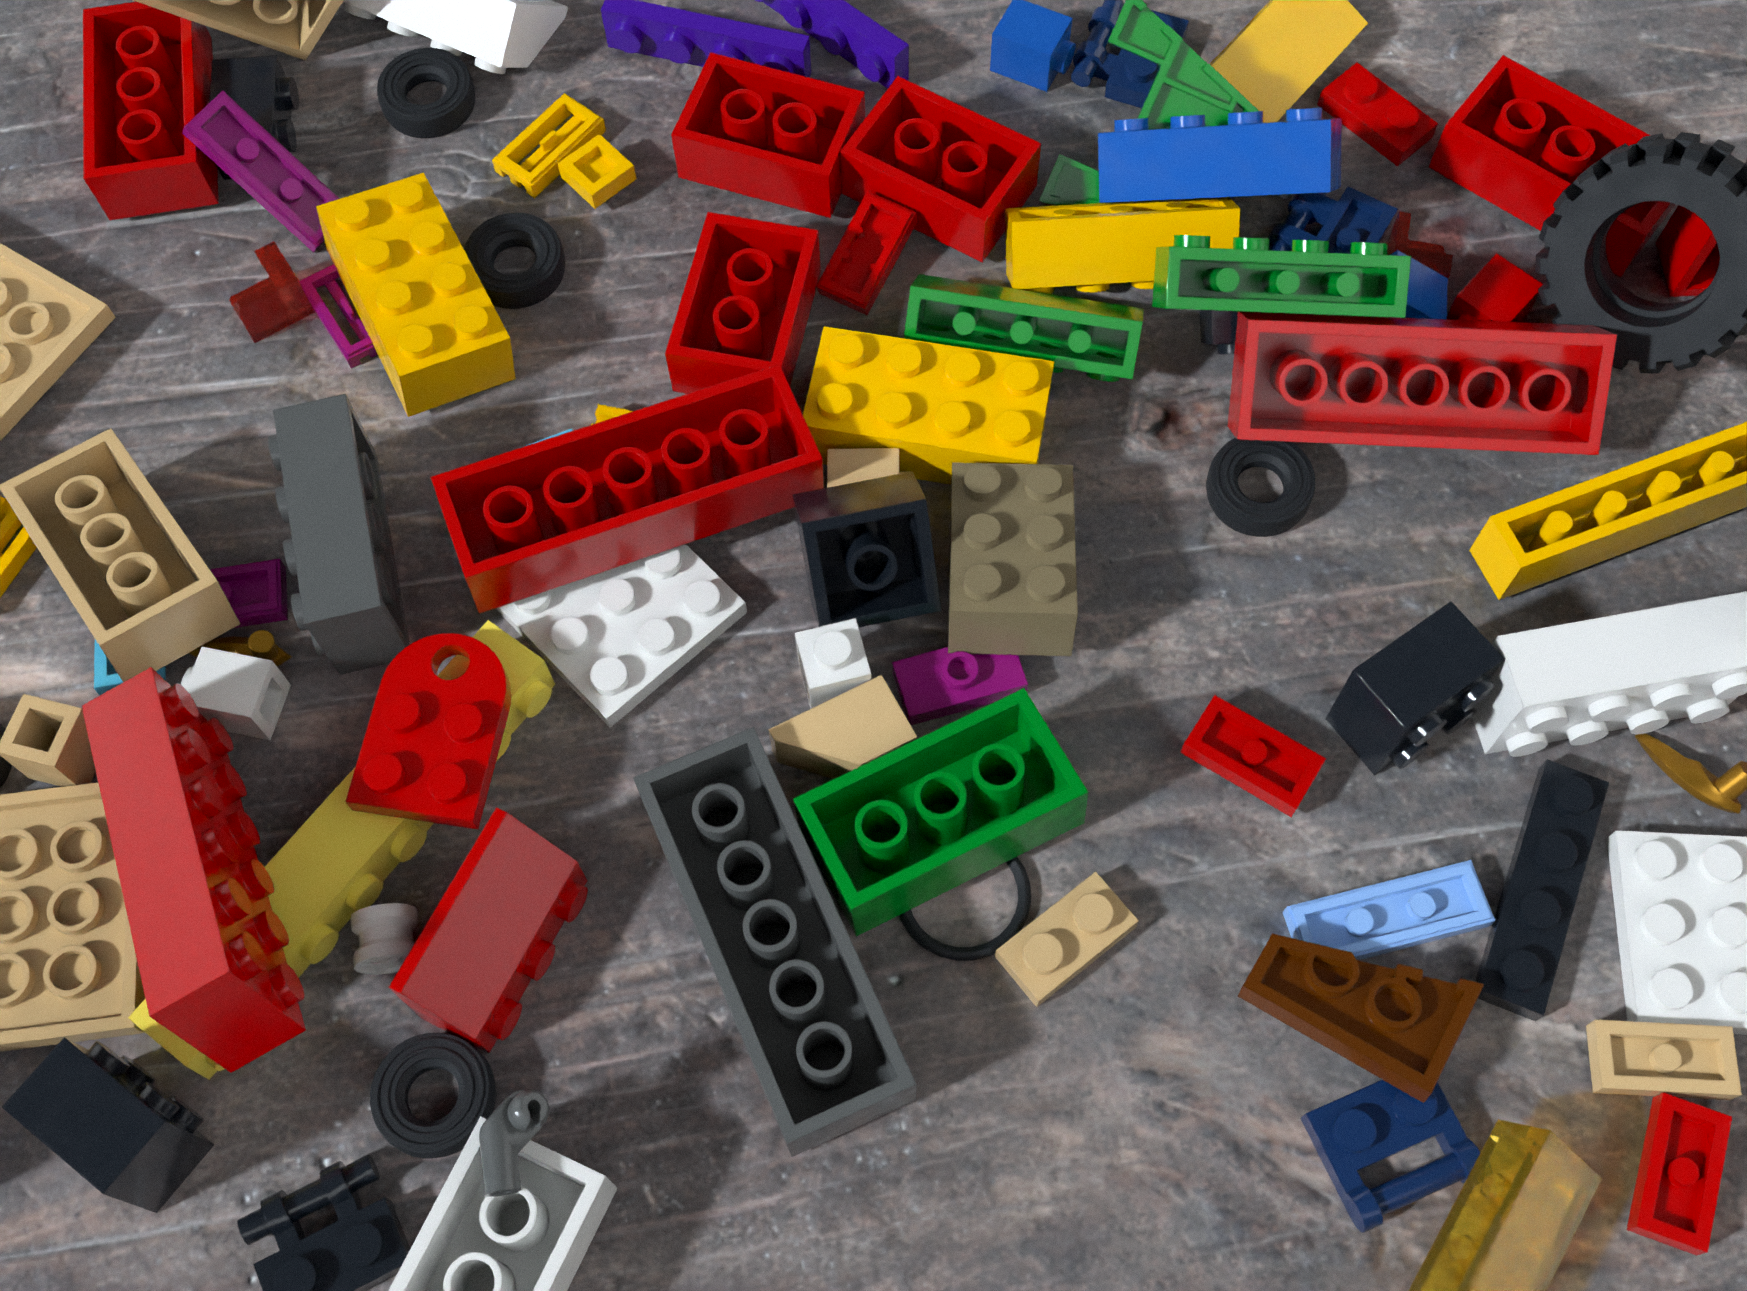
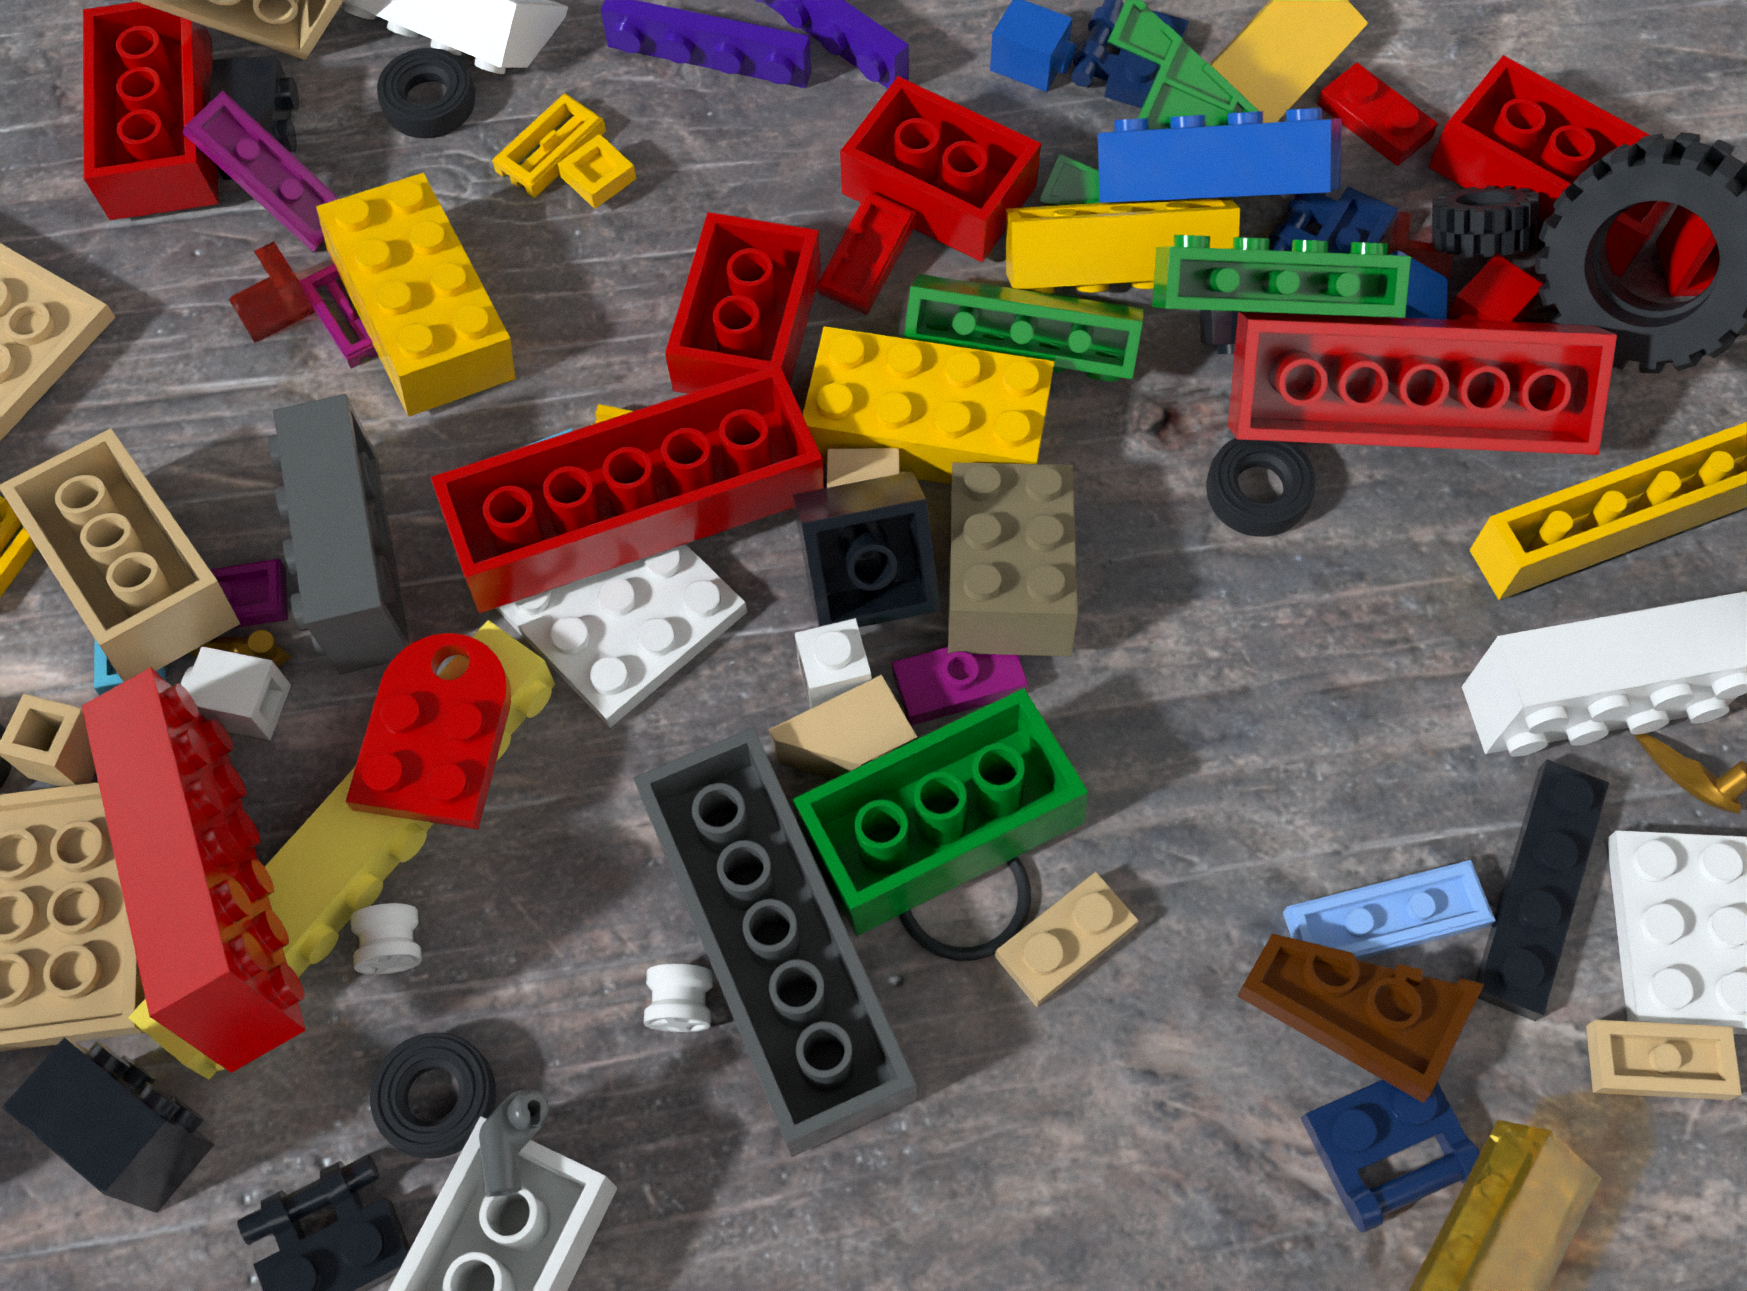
red slope [389,807,588,1053] -> none
black tyre [464,213,565,309] -> none
red brick [671,52,865,218] -> none
red plate [1180,695,1326,818] -> none
black brick [1325,601,1505,775] -> none
red plate [1626,1092,1732,1256] -> none
none -> white wheel [644,964,713,1032]
none -> black tyre [1432,186,1540,257]

